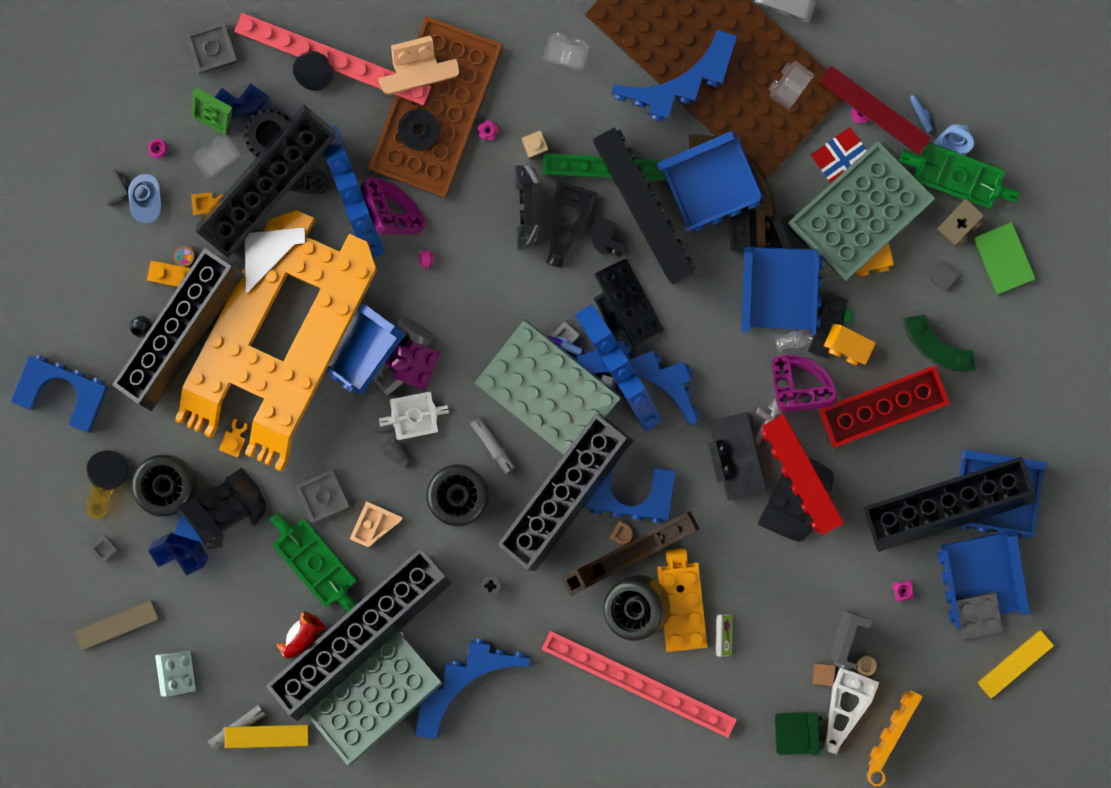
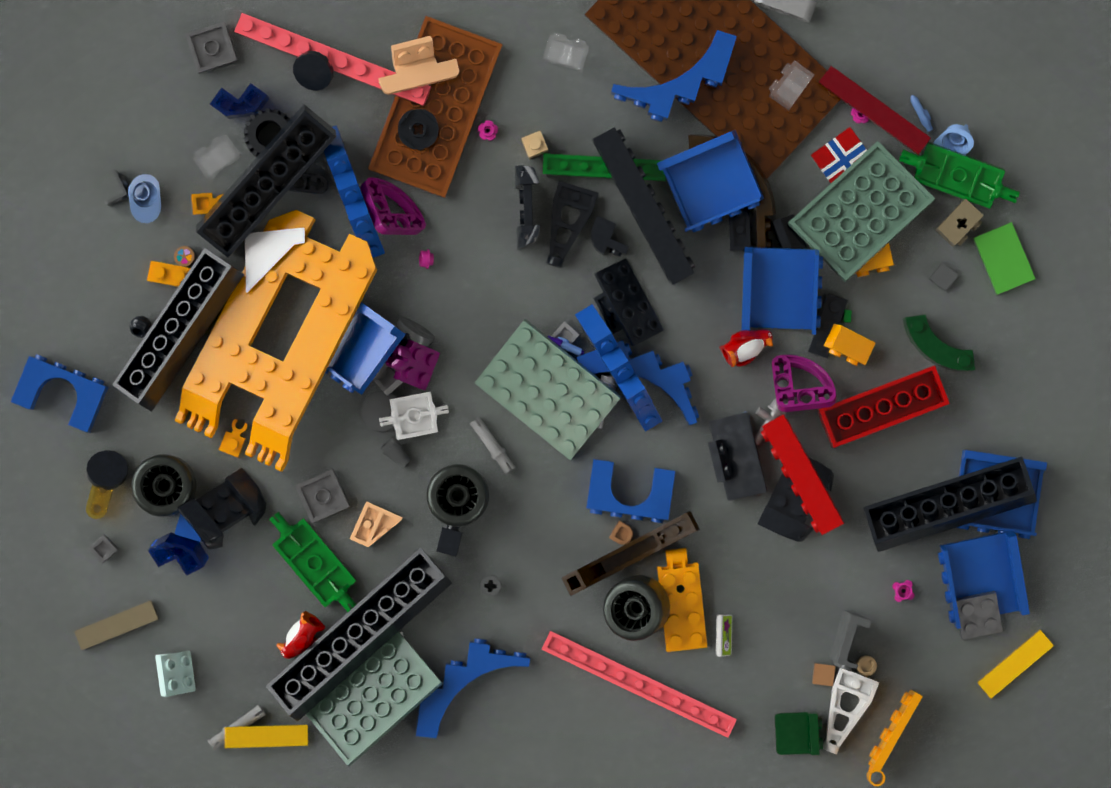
dark pink plate [148,138,168,159] -> none
bright green tile [191,88,232,136] -> none
black brick [497,413,634,571] -> none
clear piece [774,329,813,353] -> none
none -> black brick [436,525,463,557]
none -> animal [719,329,773,367]

